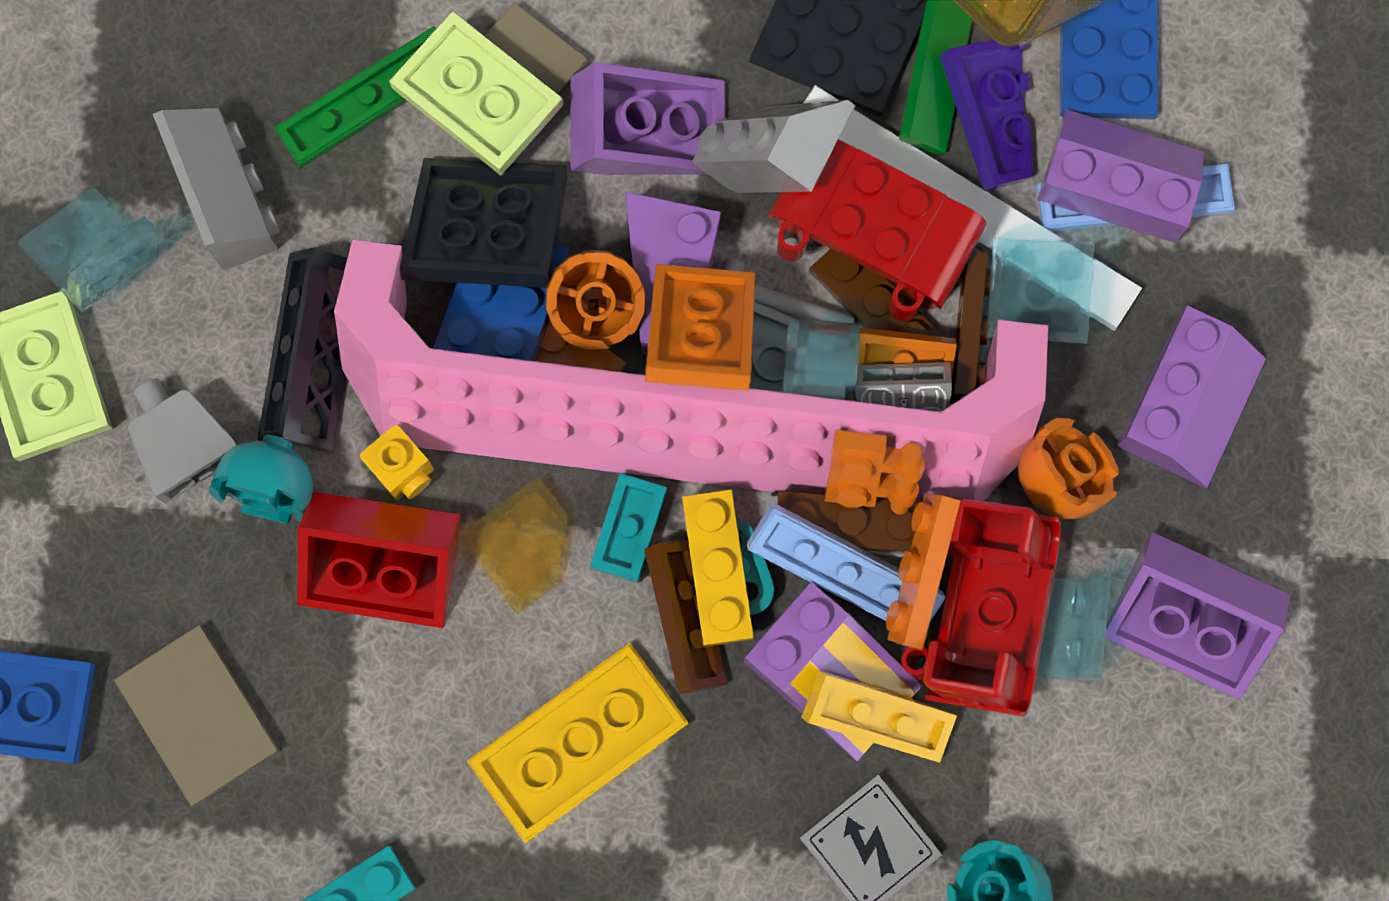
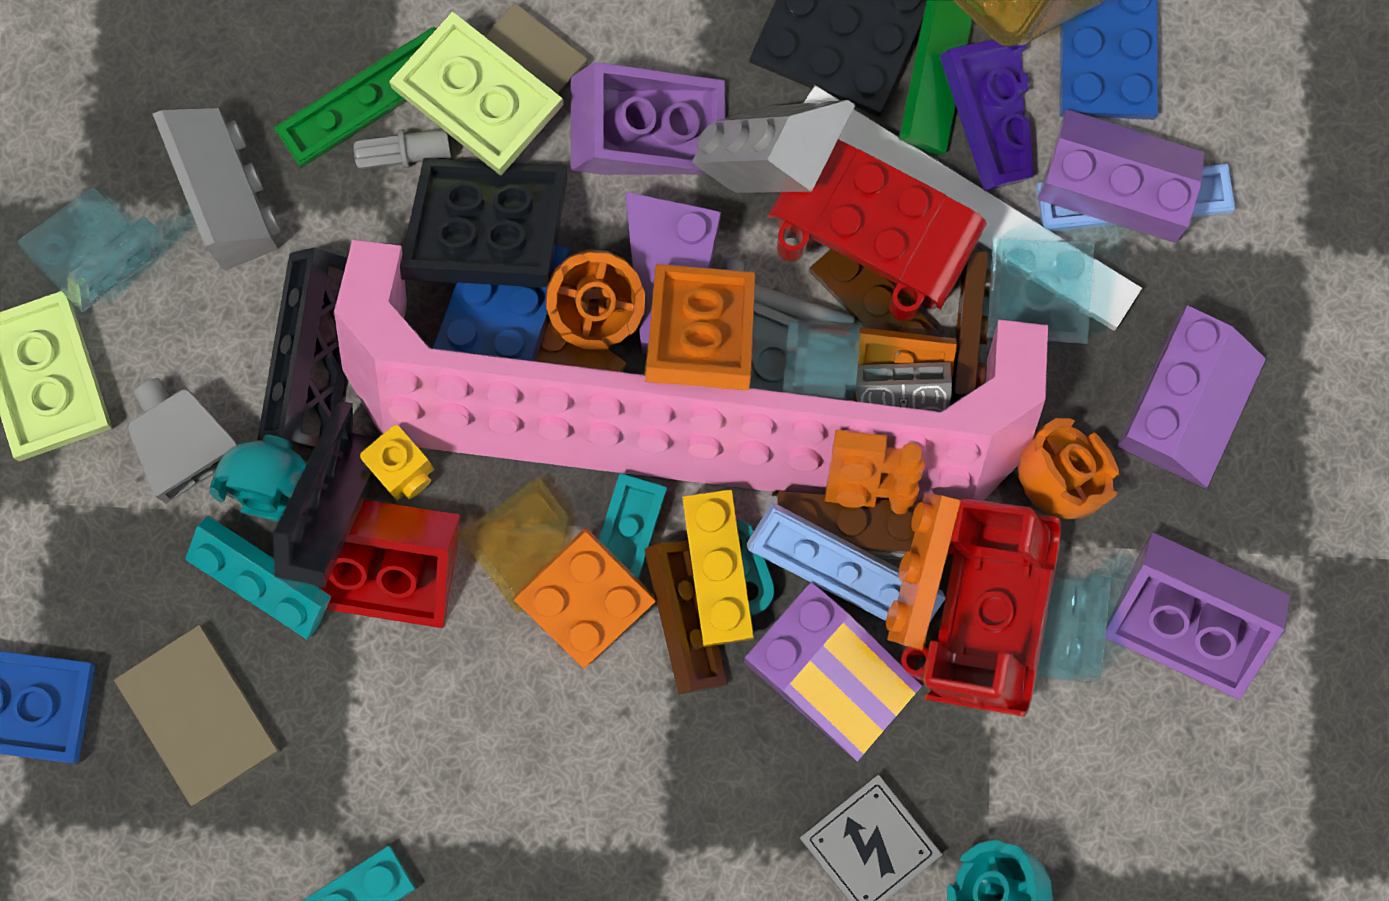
yellow tile [467,643,689,844] -> none
yellow plate [801,670,957,763] -> none
none -> teal plate [185,516,331,640]
none -> black fence [273,400,378,588]
none -> light grey axle [353,129,451,169]
none -> orange plate [513,527,656,669]

